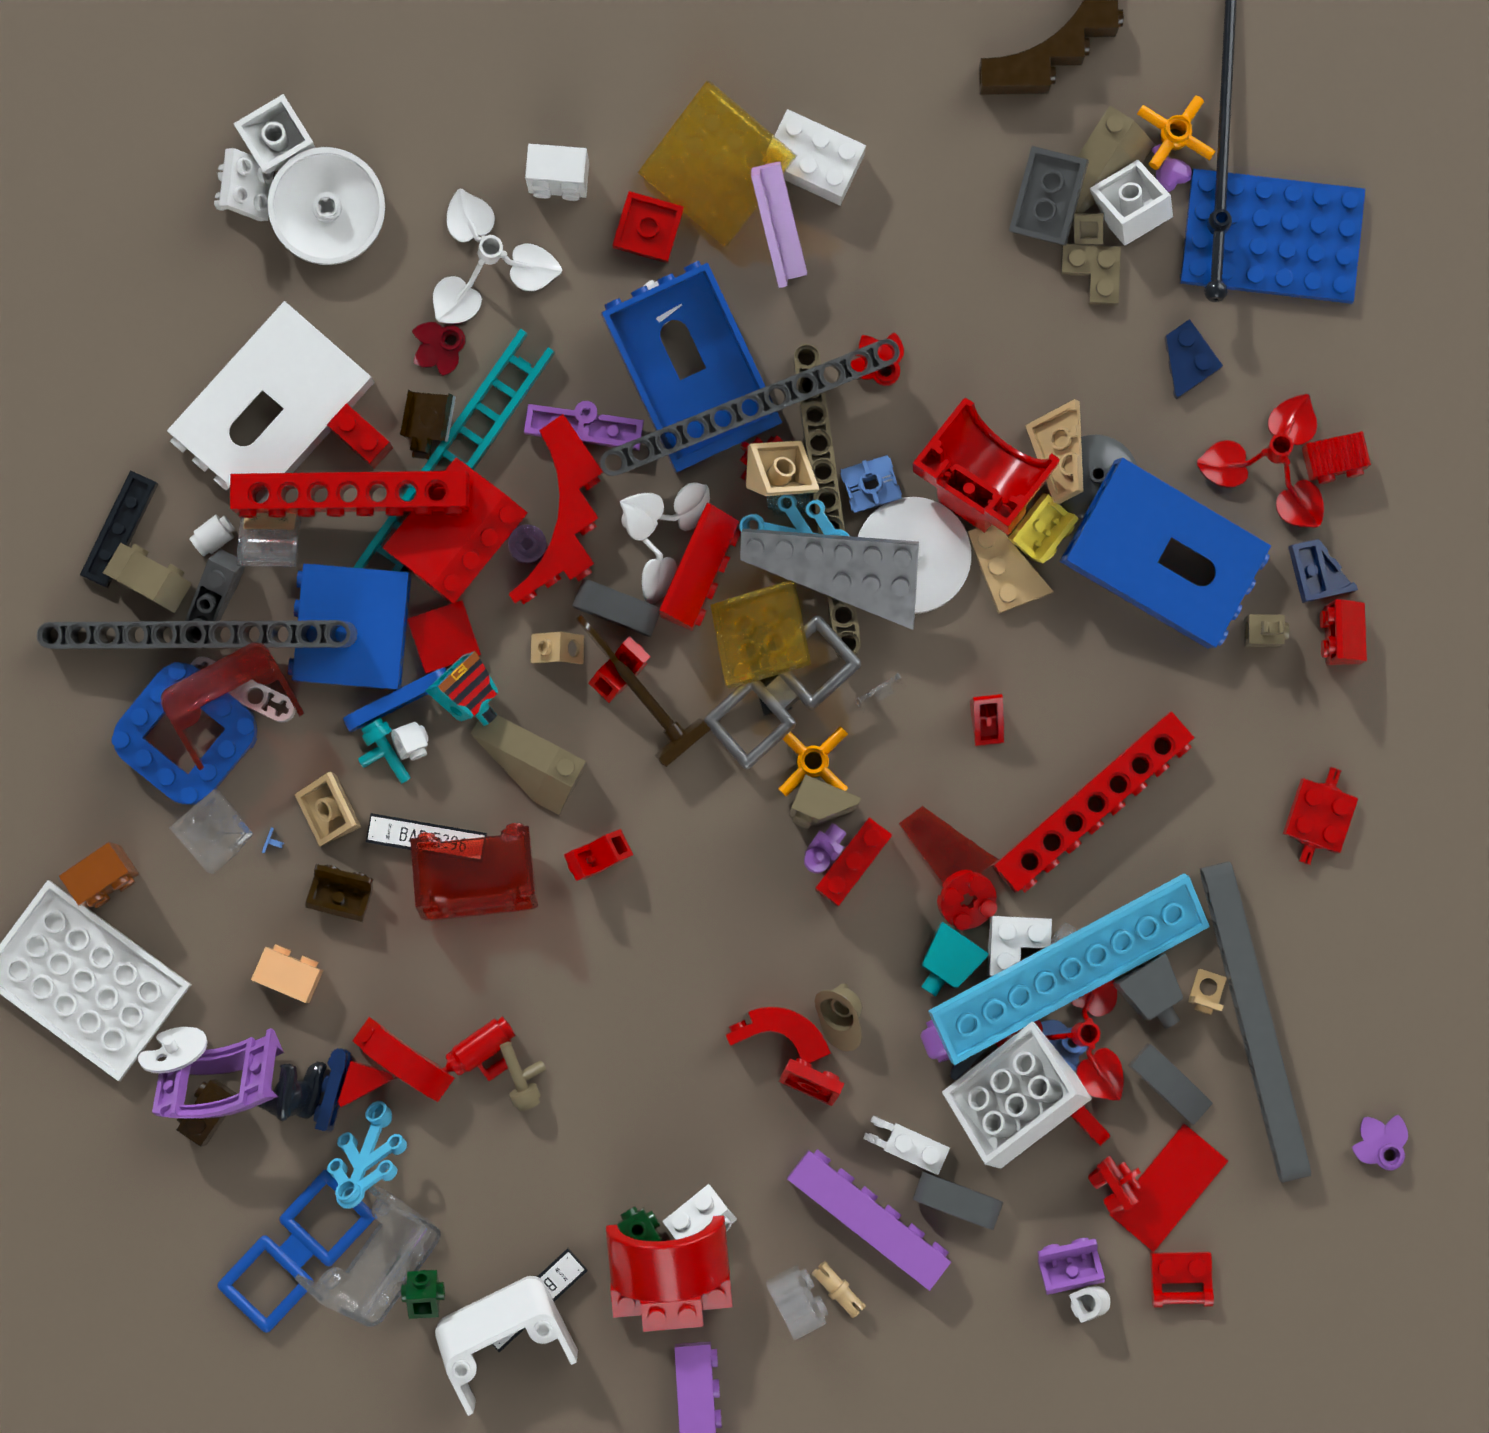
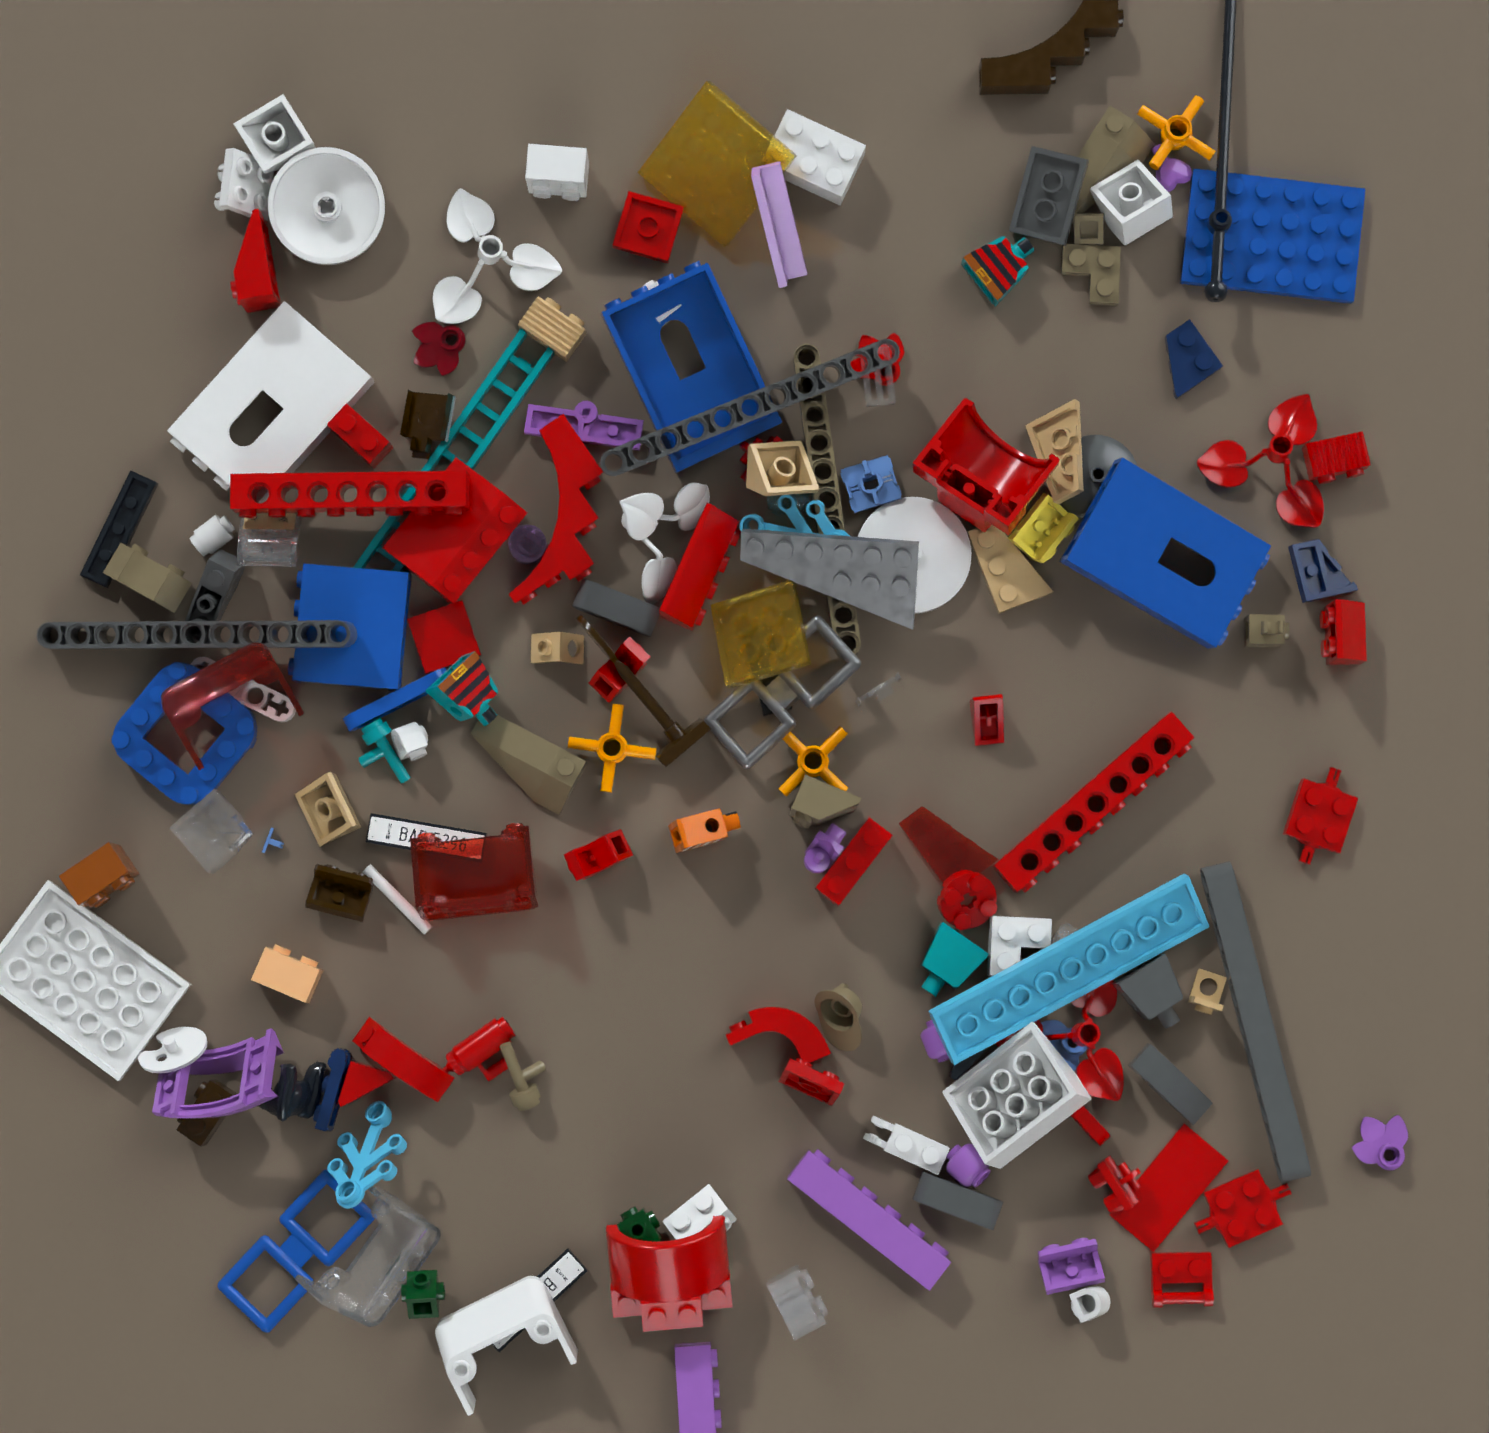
tan pin [812,1261,866,1318] -> none
none -> red slope [230,209,281,313]
none -> white bar [362,864,433,935]
none -> tan brick [518,296,587,362]
none -> light orange bar [568,704,657,793]
none -> orange torso [668,808,741,853]
none -> clear tile [860,346,896,408]
none -> medium lavender head [946,1143,991,1188]
none -> torso [961,236,1034,307]
none -> red plate [1194,1169,1292,1248]

